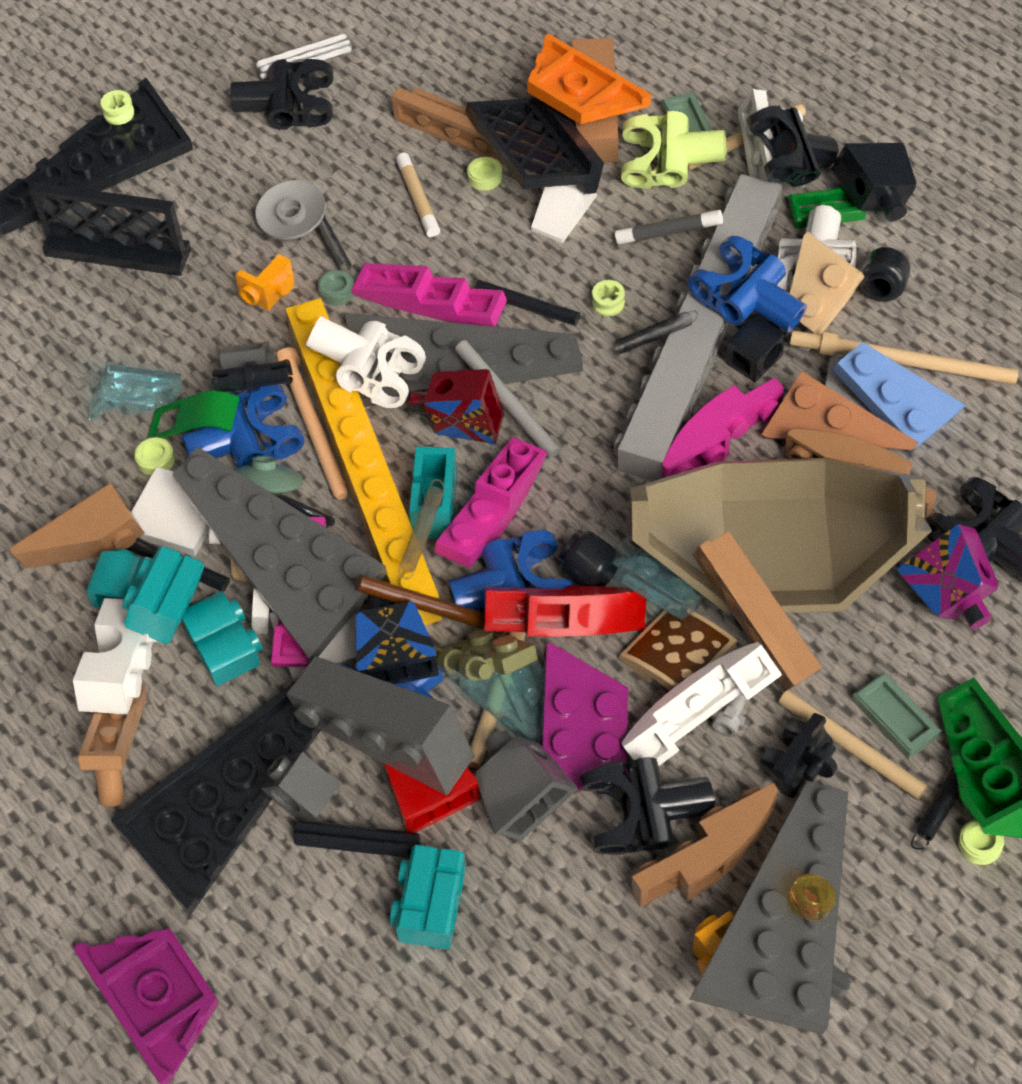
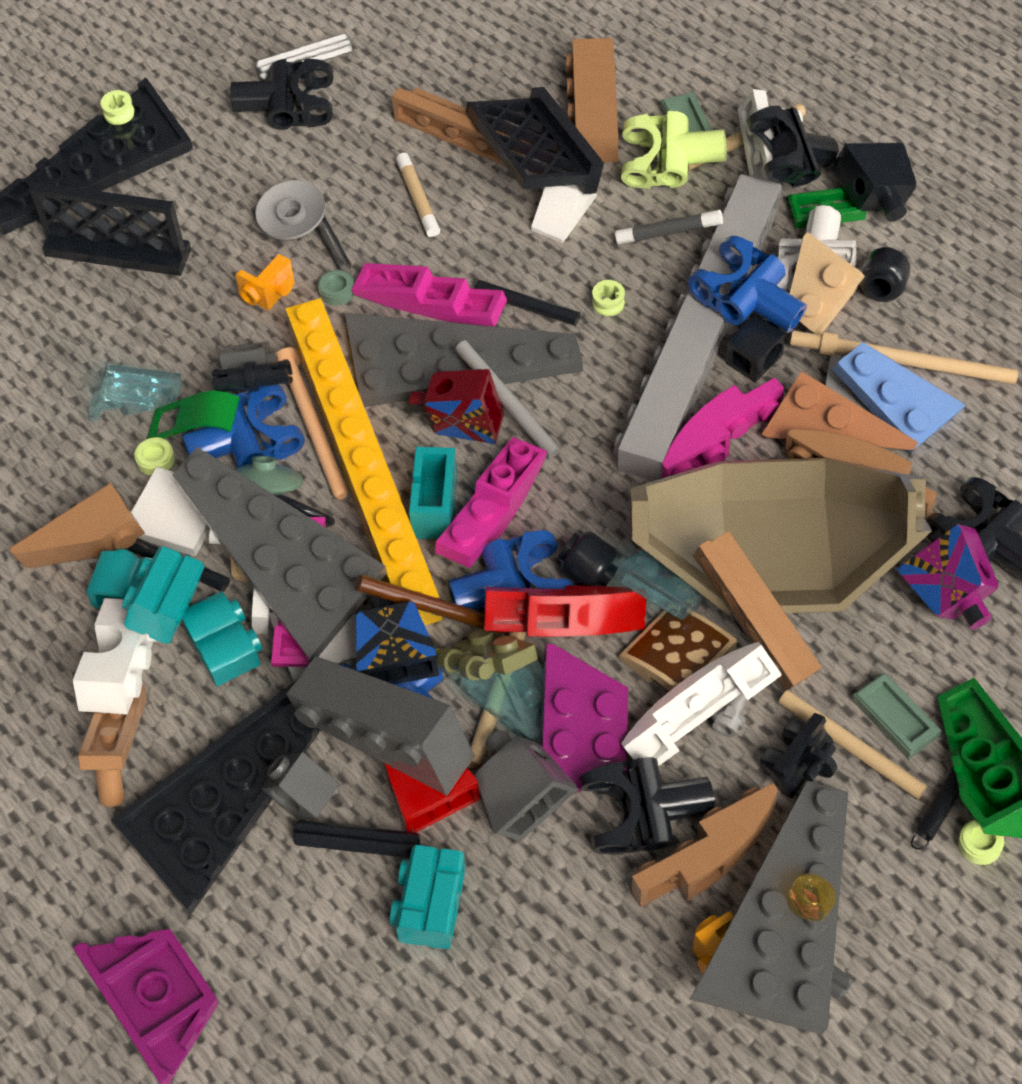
white connector [306,316,426,408] -> none
dark tan piece [399,479,445,579] -> none
yellowish green tile [467,157,502,190] -> none
orange wing [527,33,652,124] -> none
black piece [612,310,698,355] -> none

